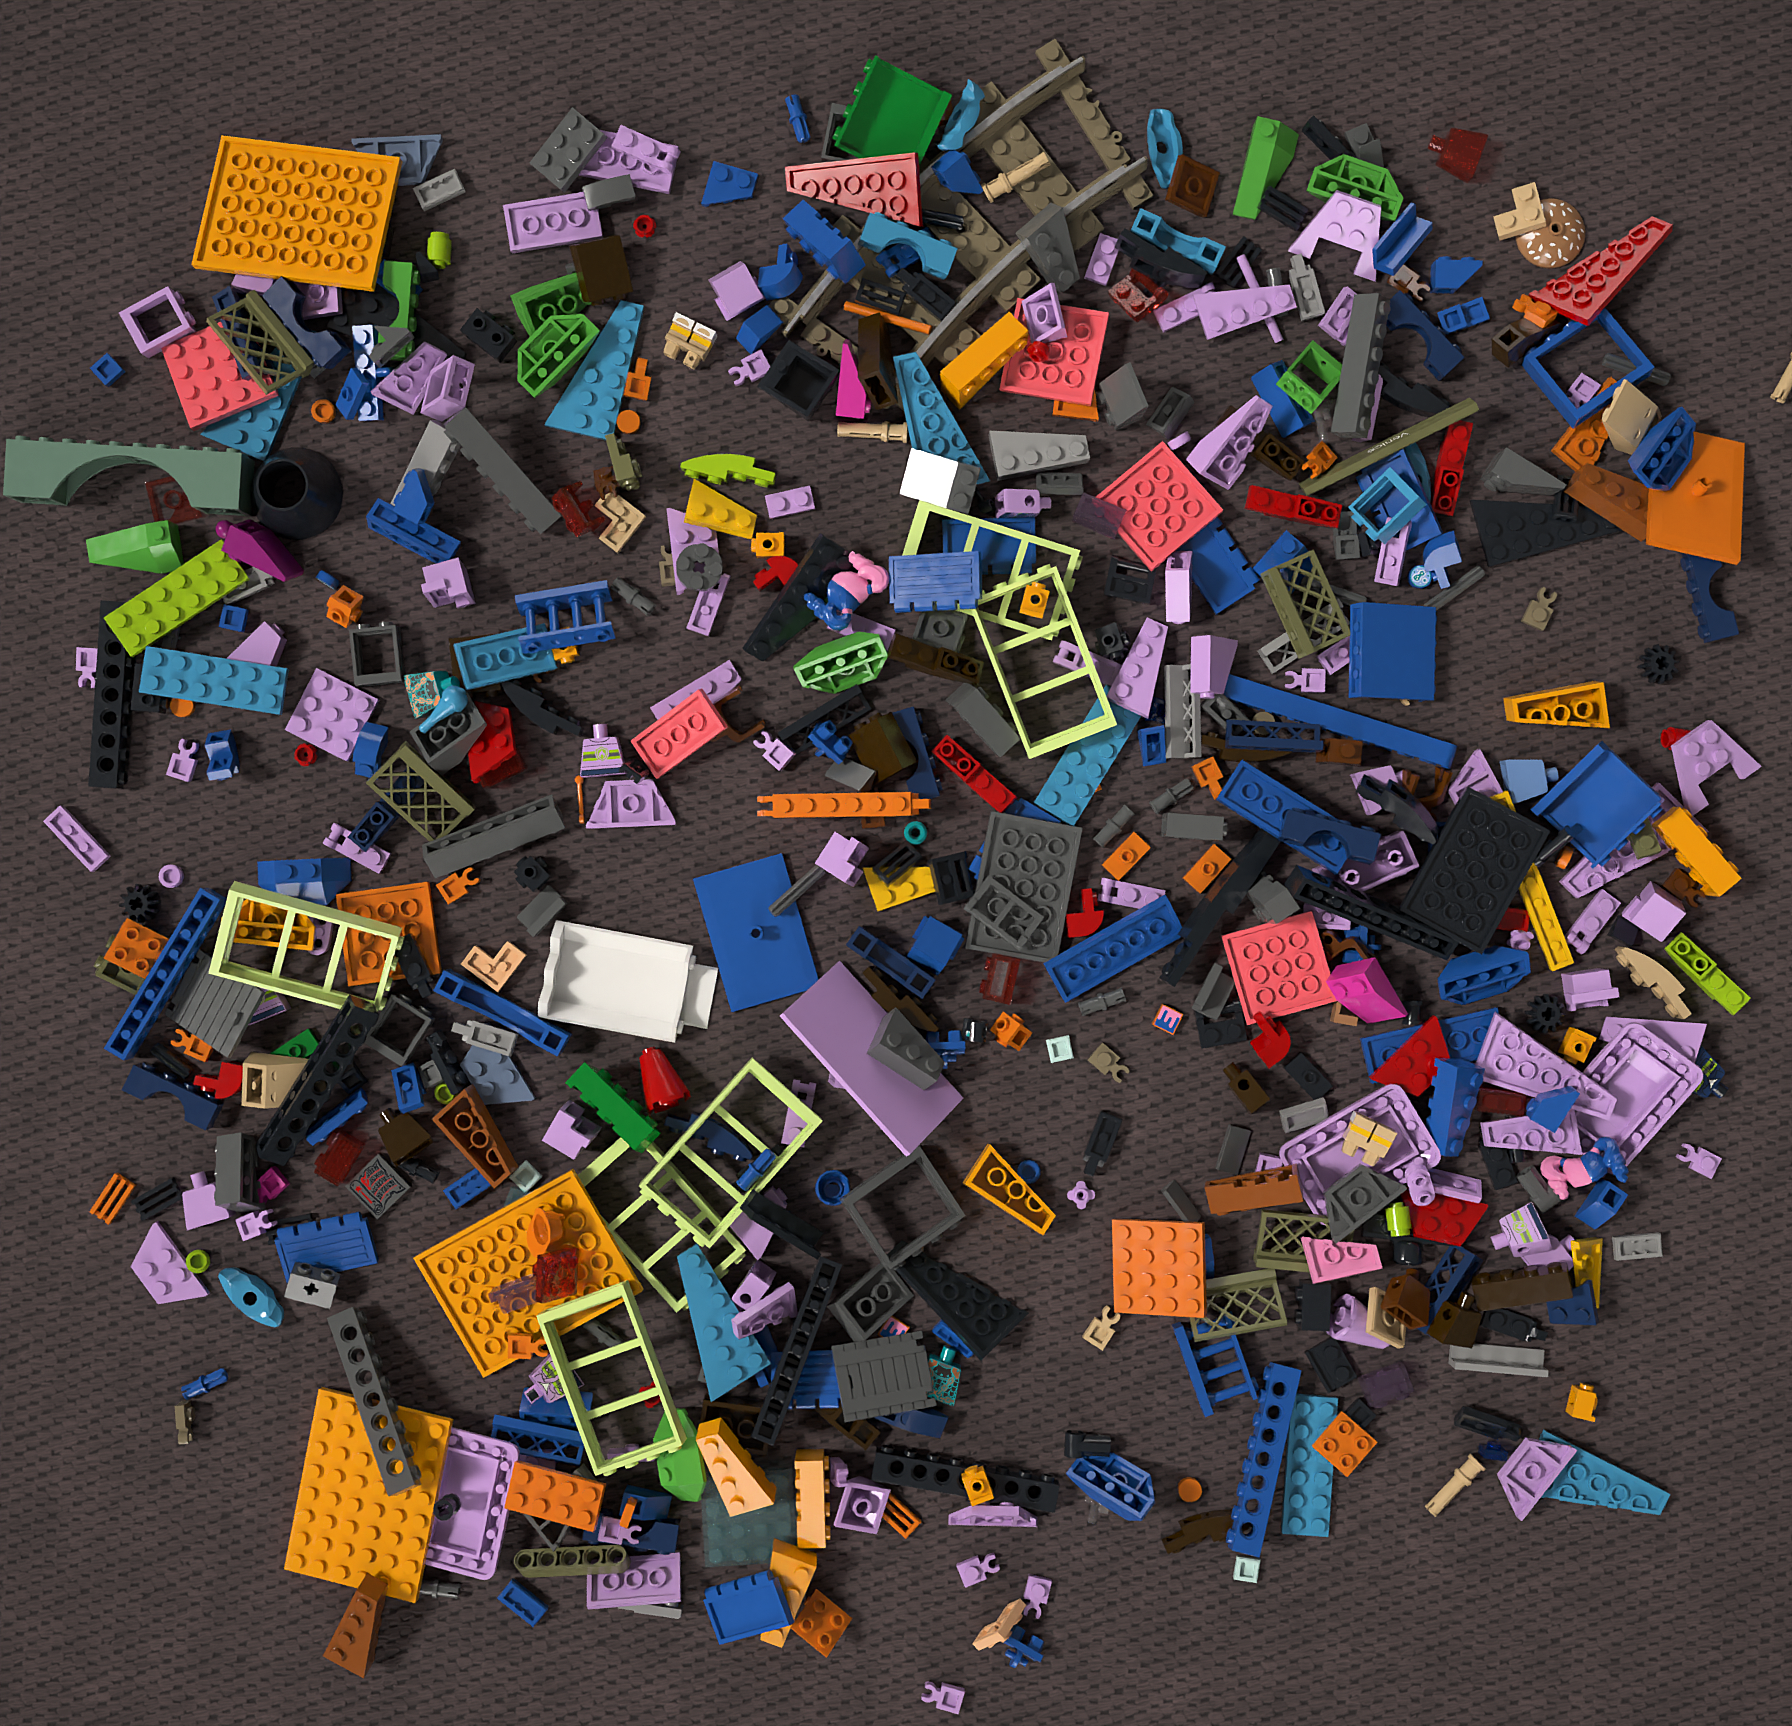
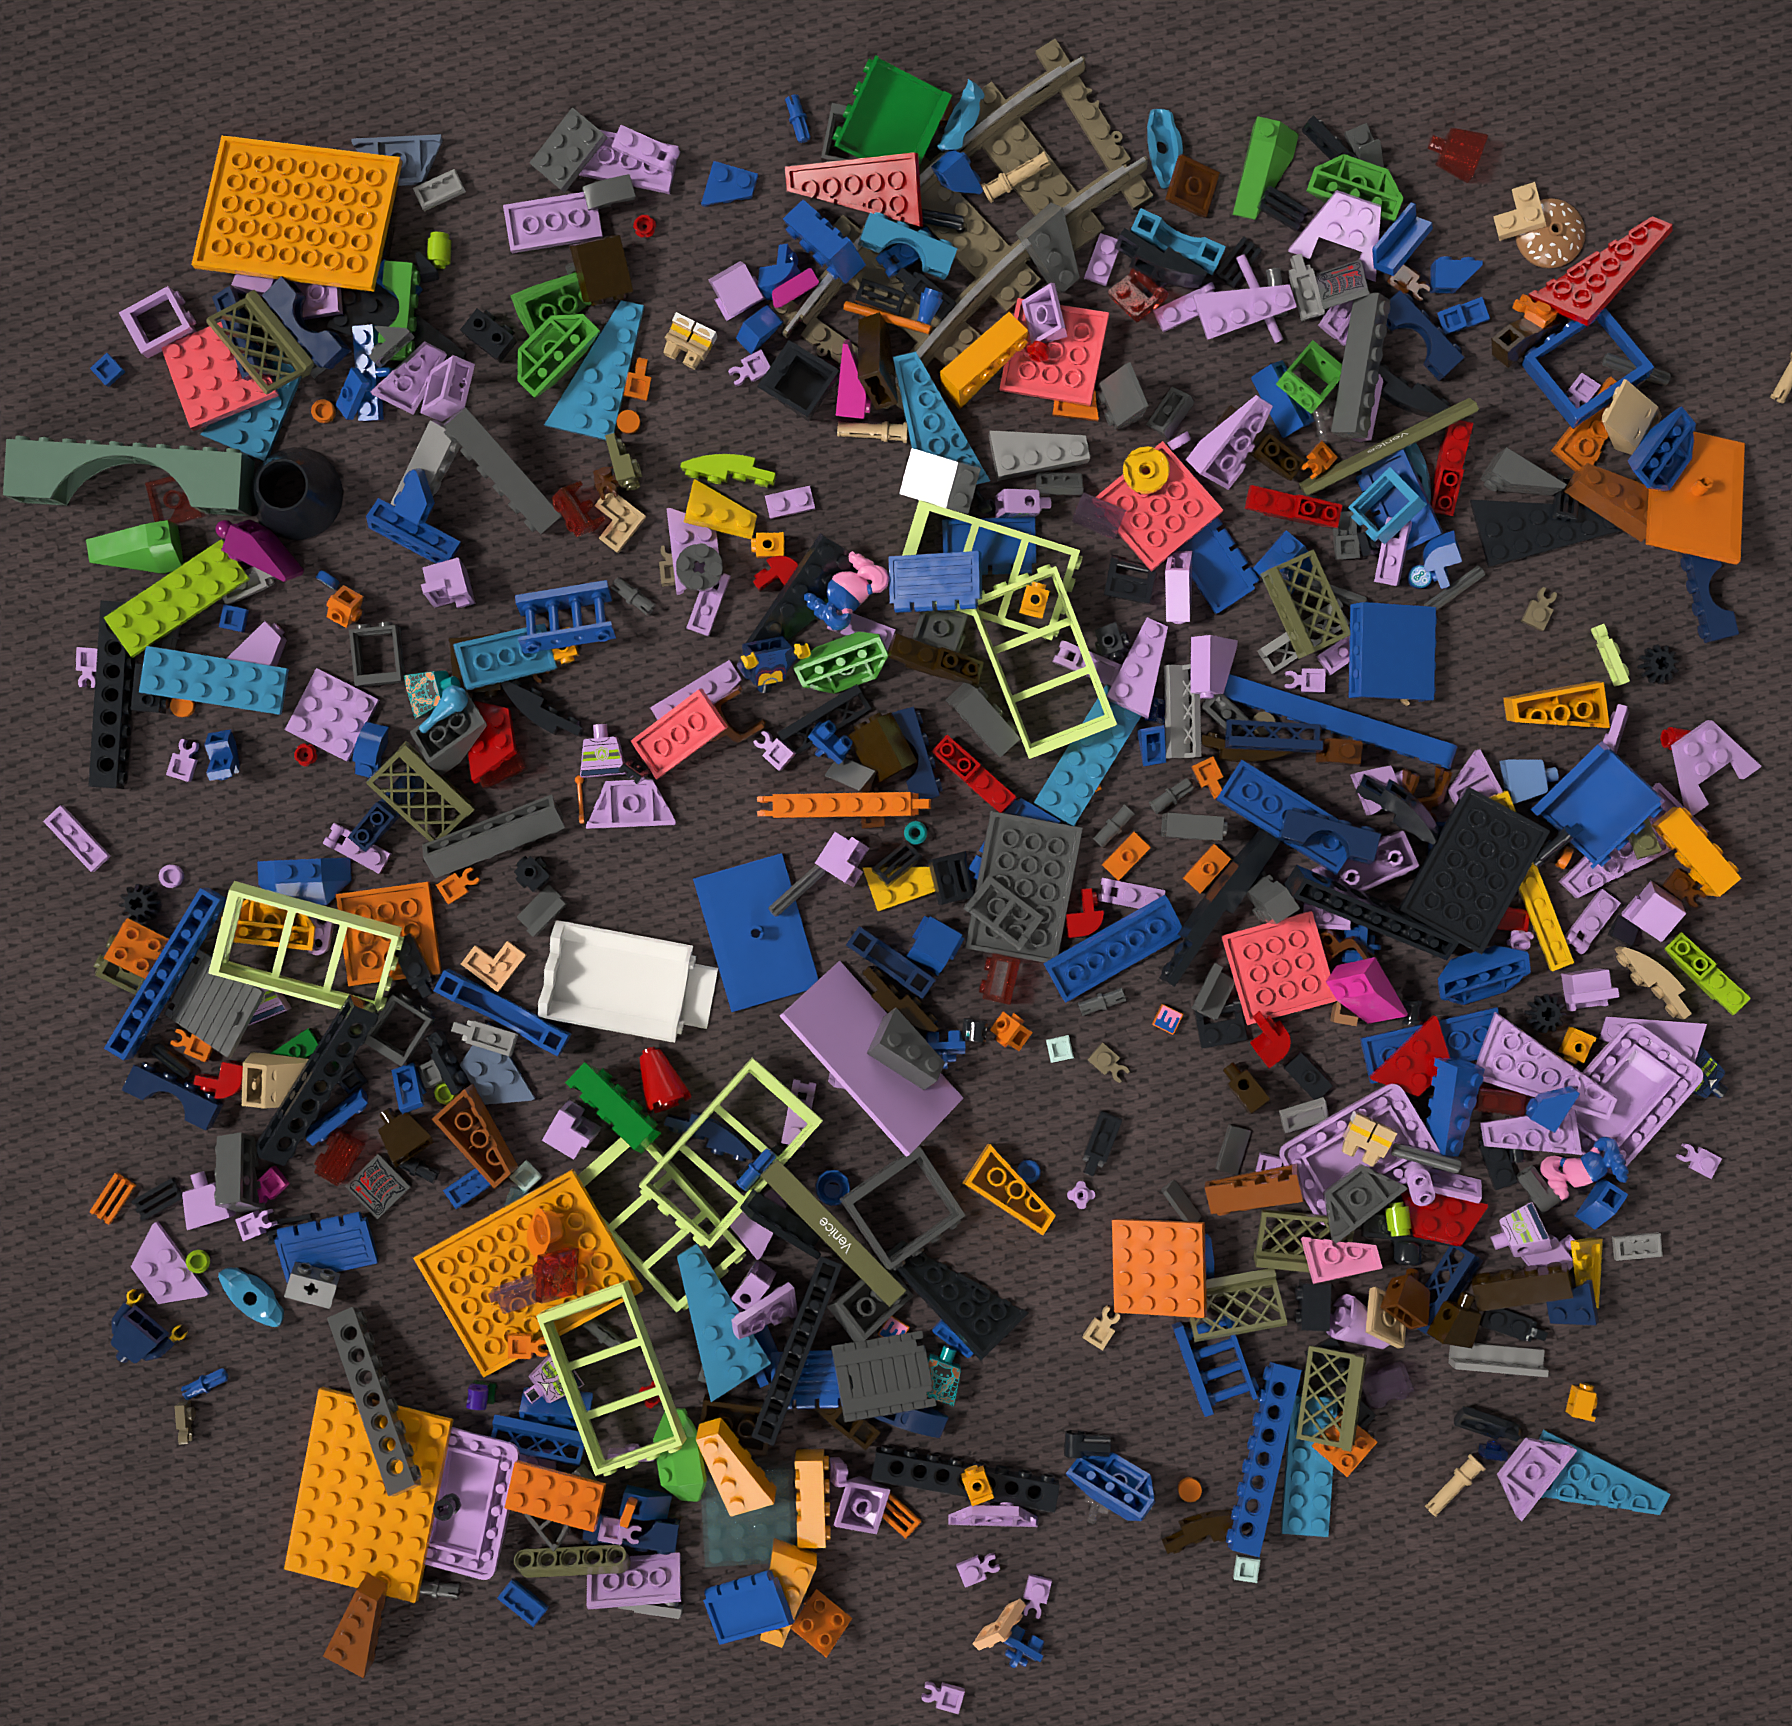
none -> dark blue torso [111,1289,188,1363]
none -> dark purple leg [466,1380,497,1410]
none -> torso [737,636,811,693]
none -> olive tile [760,1159,906,1307]
none -> dark pink slope [772,268,819,308]
none -> blue cone [917,288,943,325]
none -> yellow plate [1123,446,1170,494]
none -> olive fence [1296,1345,1367,1452]
none -> dark grey tile [1316,259,1369,309]
none -> dark grey axle [1391,1143,1461,1173]
none -> yellowish green plate [1591,624,1630,687]
none -> lavender plate [1603,704,1629,753]

